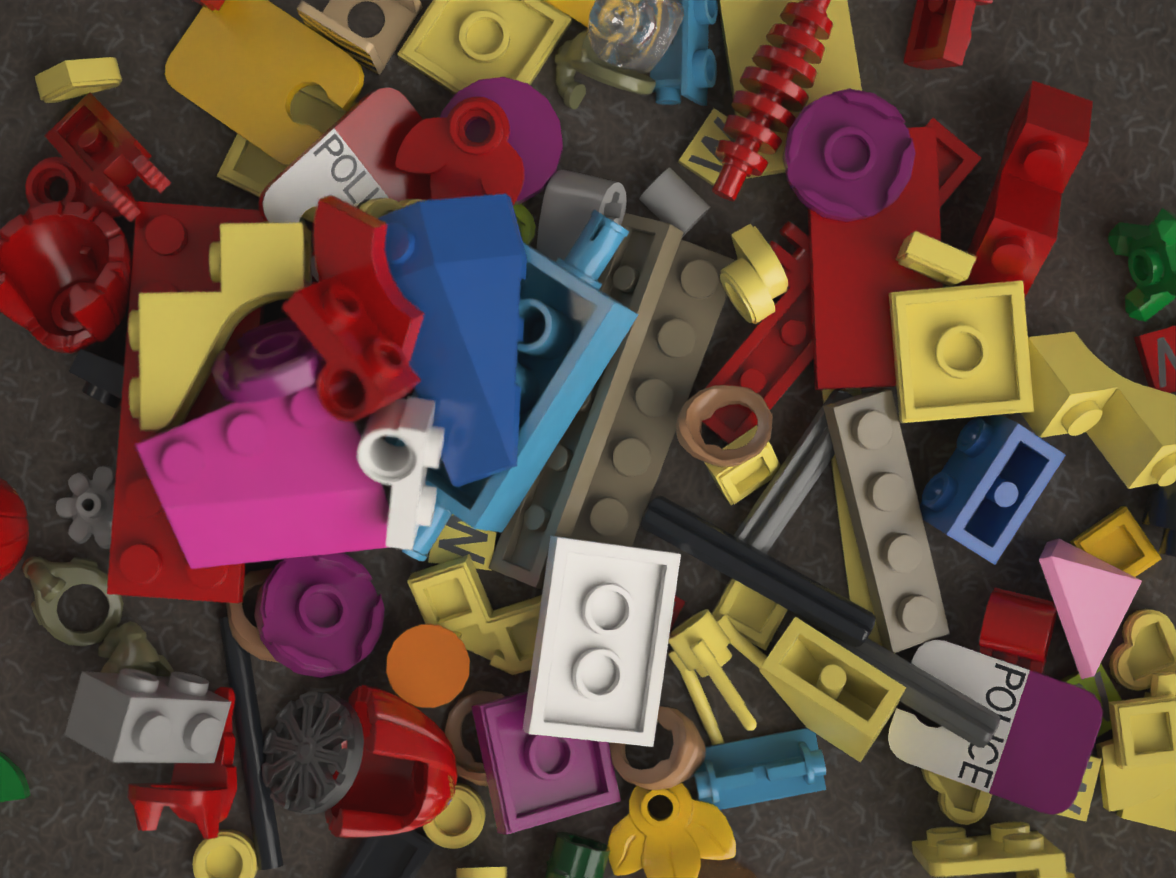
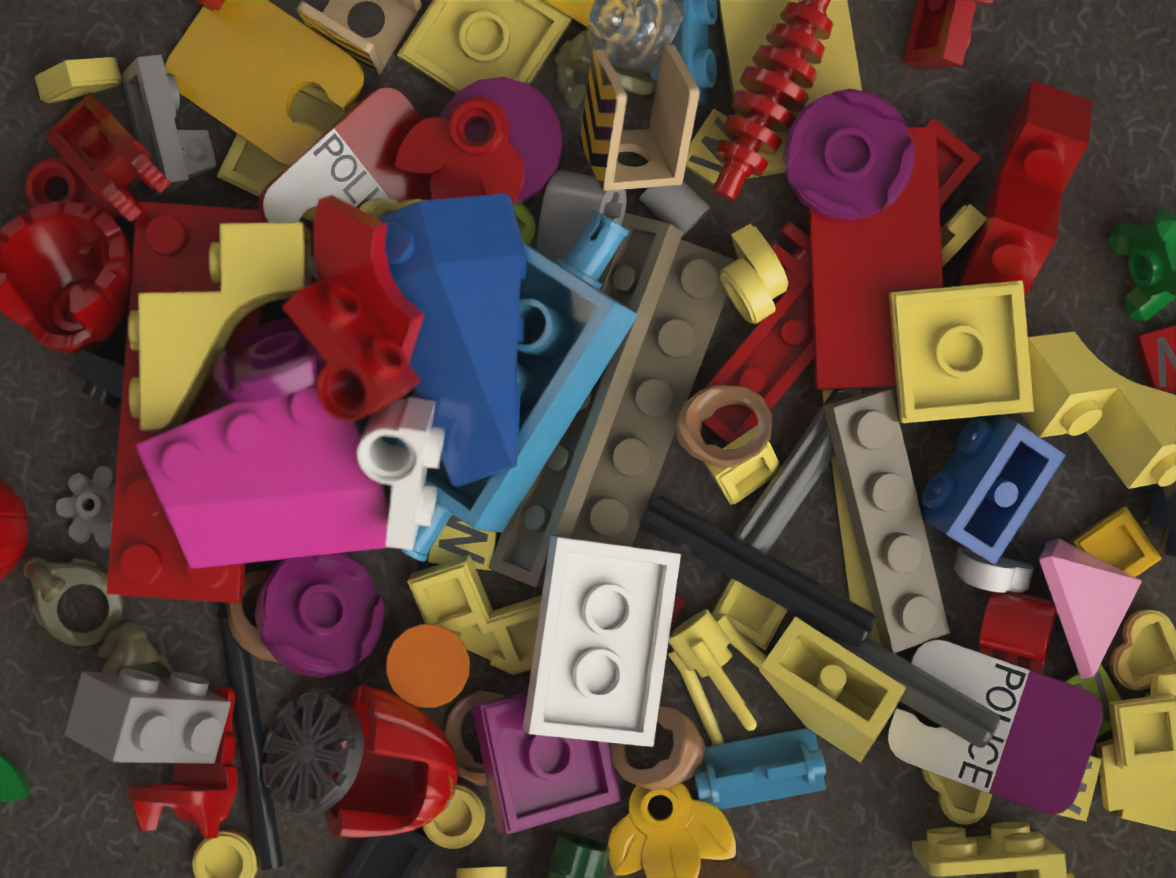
light yellow tile [895,231,976,287] -> none
none -> light grey hinge [121,54,216,197]
none -> tan piece [579,45,699,191]
none -> light yellow tile [941,204,987,267]
none -> white tile [954,548,1034,593]

